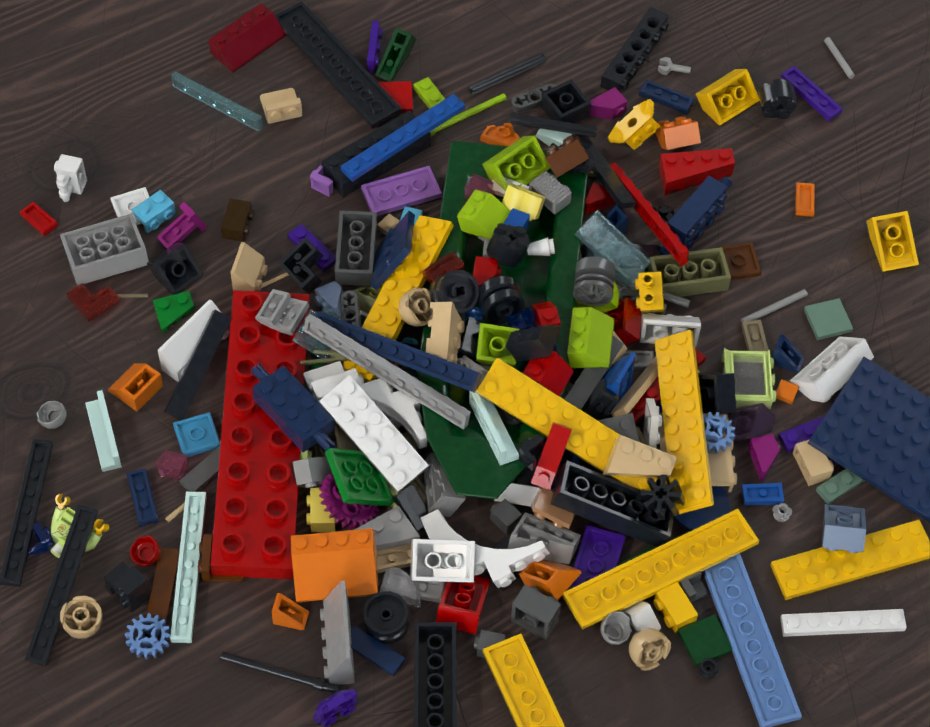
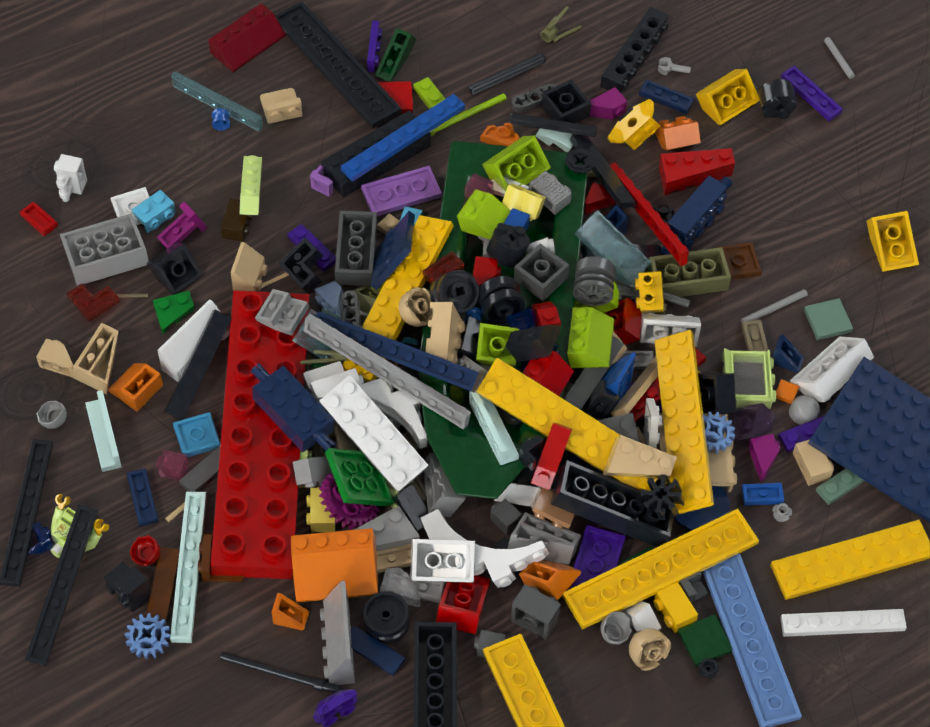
tan cylinder [60,596,103,639] -> none
reddish brown slope [545,135,589,178] -> none
orange tile [795,182,815,217] -> none
sand blue slope [822,504,866,553] -> none
none -> tan slope [36,339,73,377]
none -> tan wedge [73,323,119,395]
none -> blue wheel [212,108,230,131]
none -> yellowish green brick [240,155,262,215]
none -> dark grey brick [514,243,569,301]
none -> olive plant [540,6,582,43]
none -> light grey hair [788,395,820,425]

